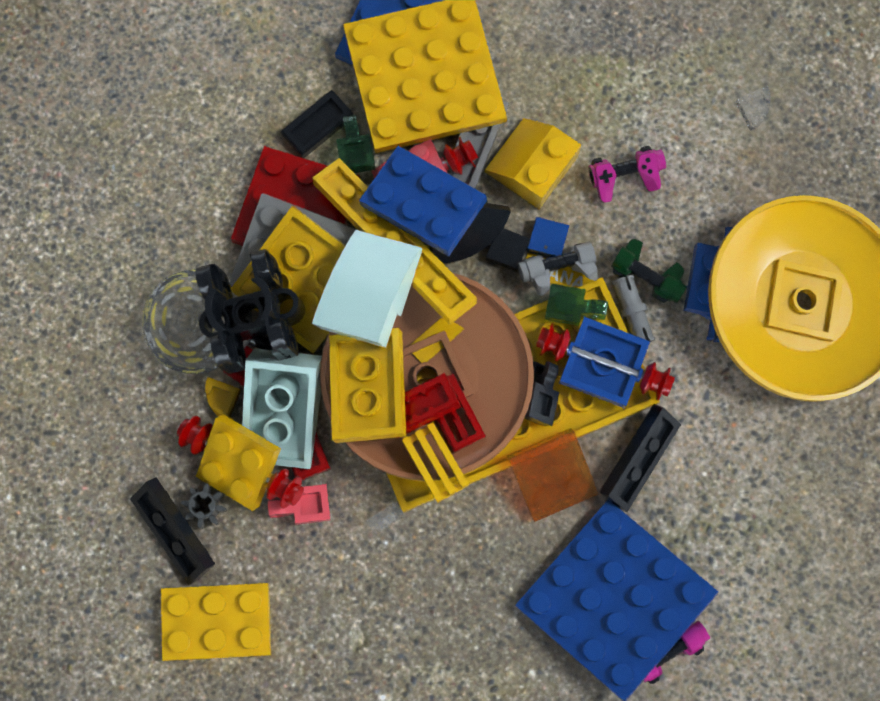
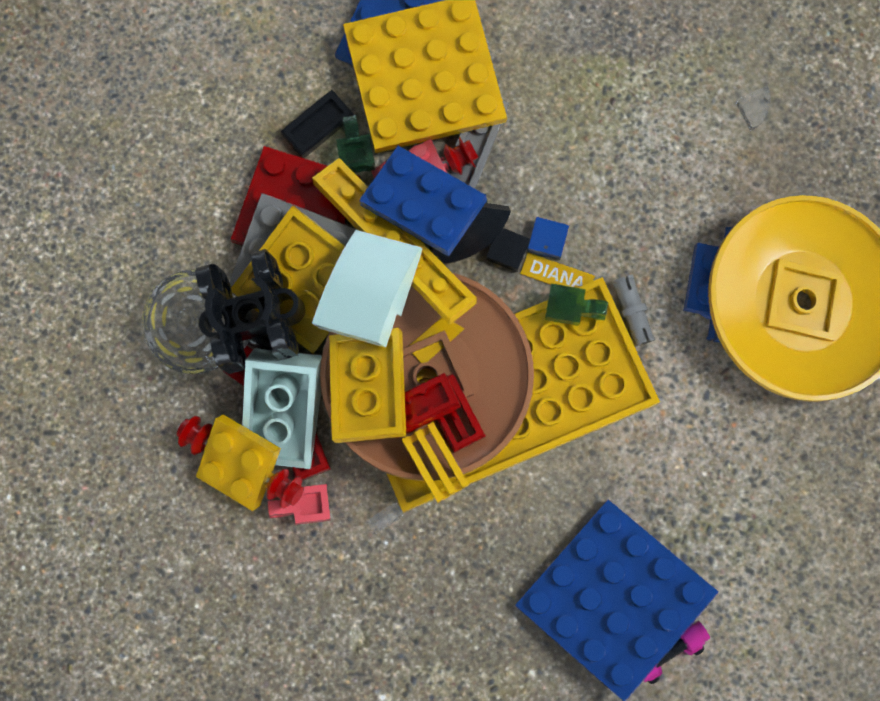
black plate [130,477,215,586] -> none
yellow plate [161,583,271,661] -> none
dark grey gear [181,484,227,529] -> none
yellow tile [205,377,241,418] -> none
yellow slope [484,118,581,210] -> none
clear orange plate [507,428,599,522] -> none
light grey piece [517,242,598,296] -> none
black plate [525,361,560,426] -> none
blue plate [535,317,675,408] -> none
dark pink piece [588,146,666,203] -> none
black plate [599,404,681,512] -> none
dark green piece [611,239,687,304] -> none

